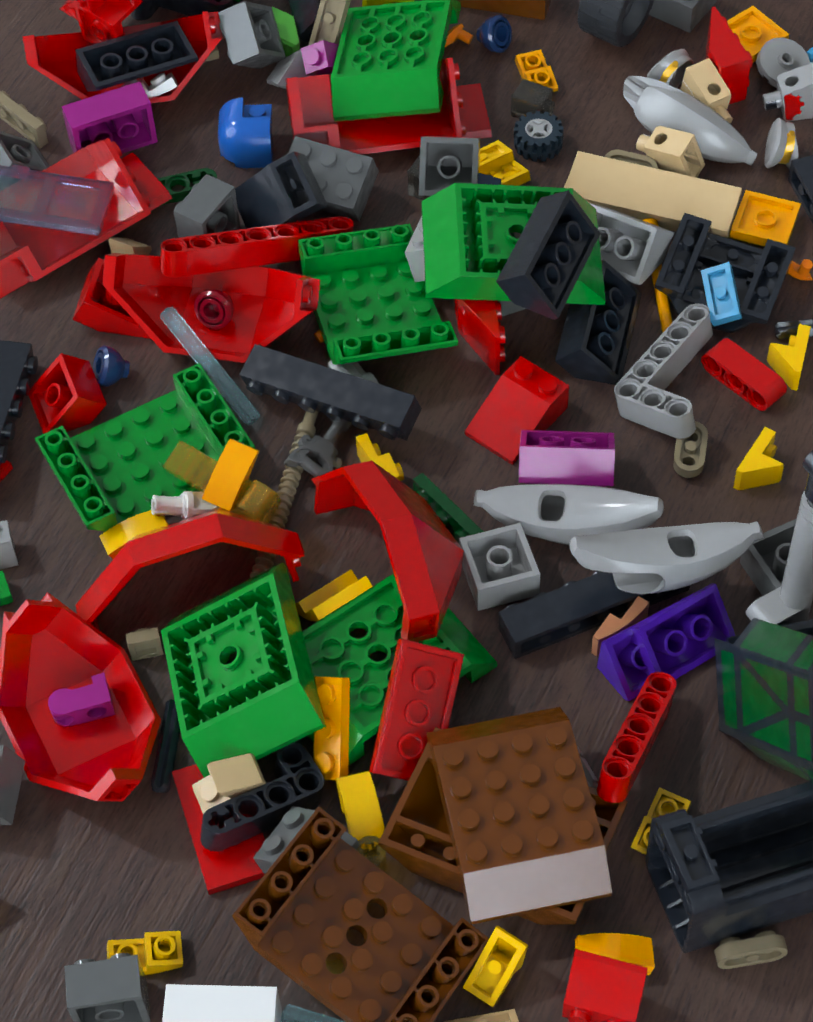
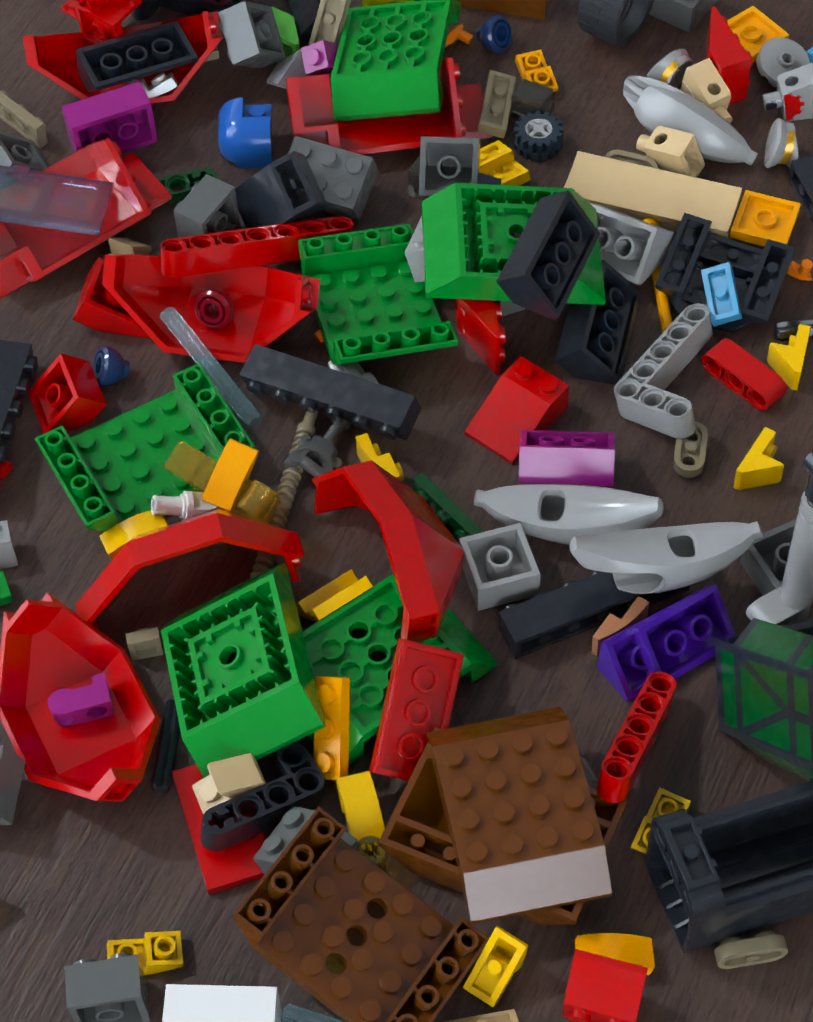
none -> dark tan plate [477,70,516,139]

